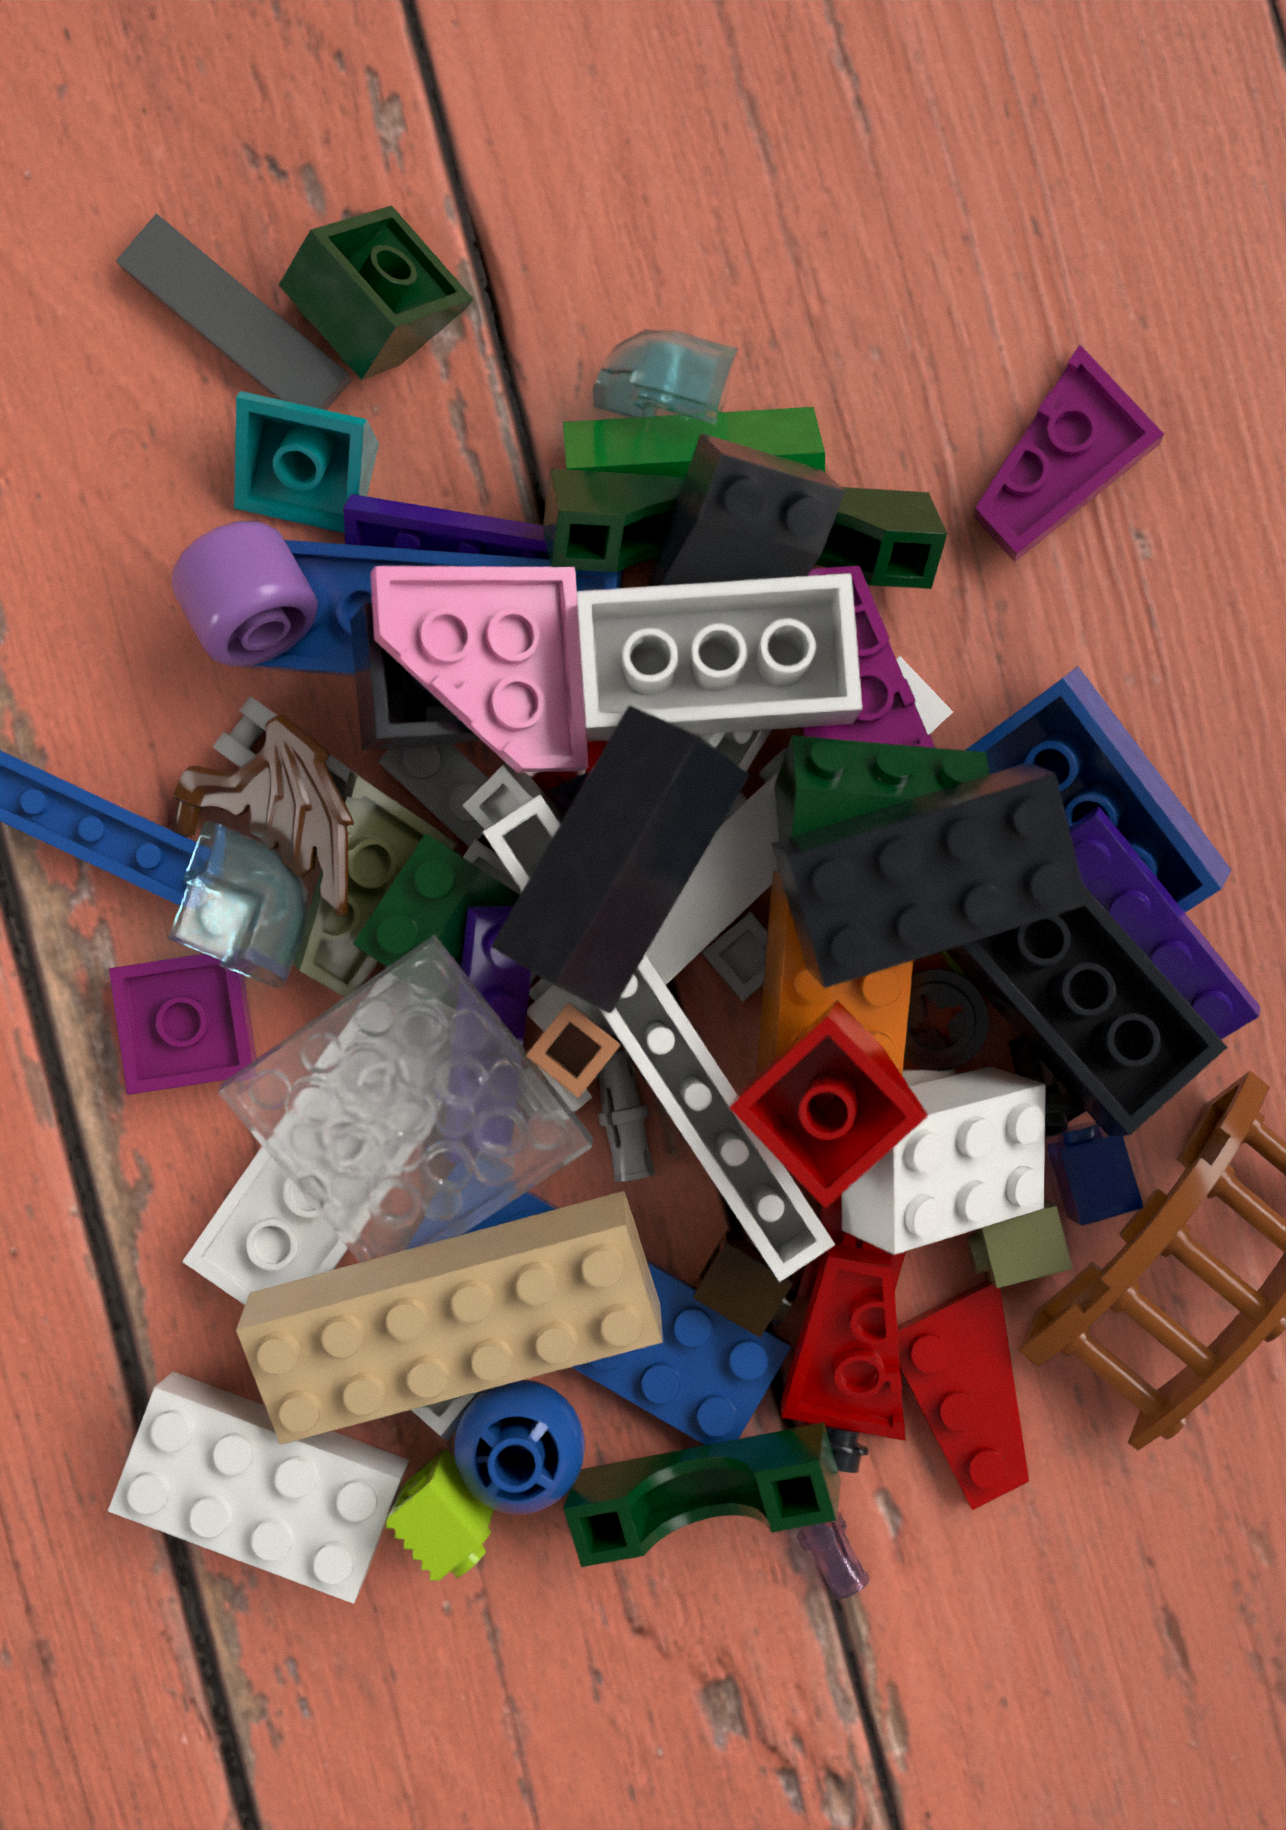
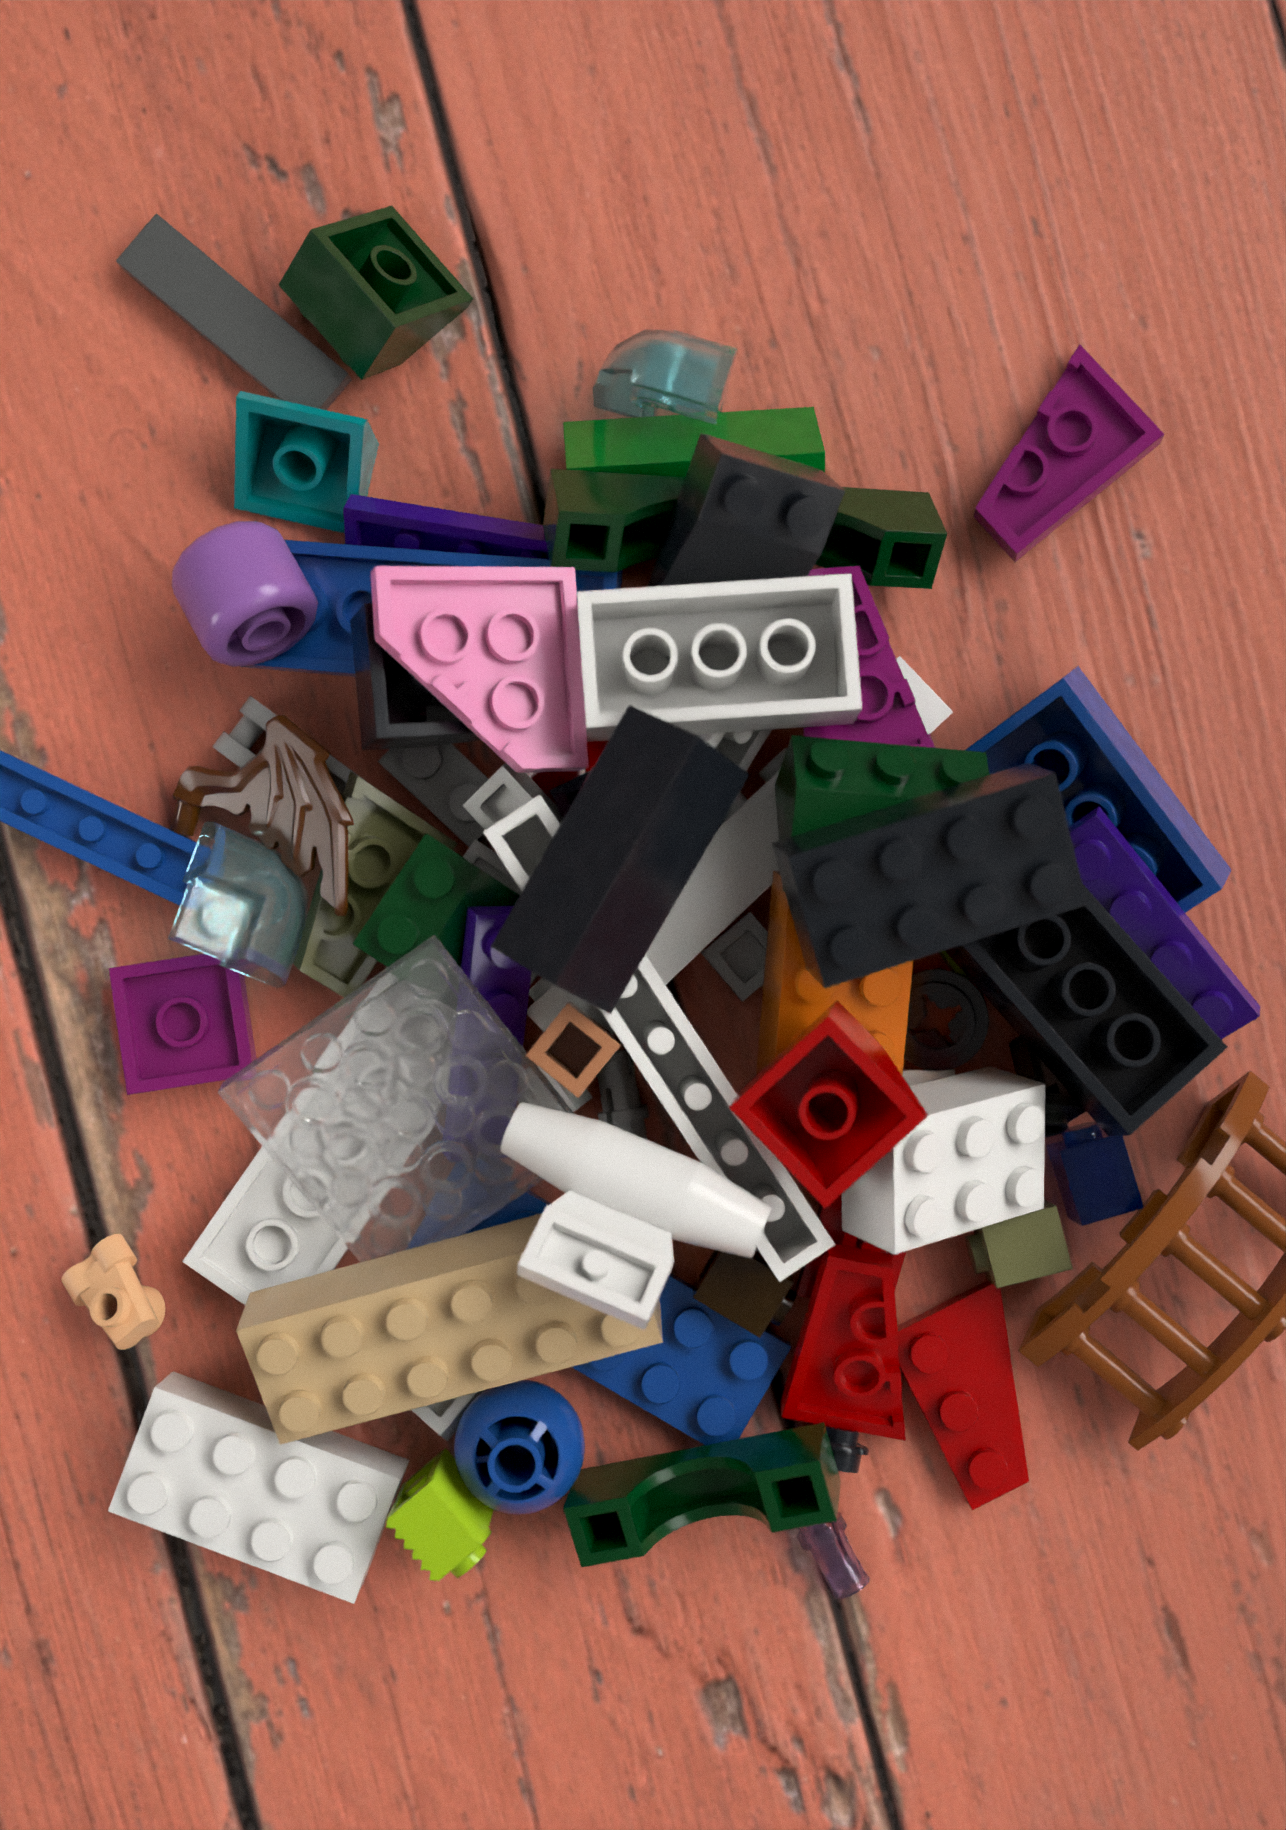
none -> light nougat plate [61,1234,165,1350]
none -> white plate [501,1102,772,1330]

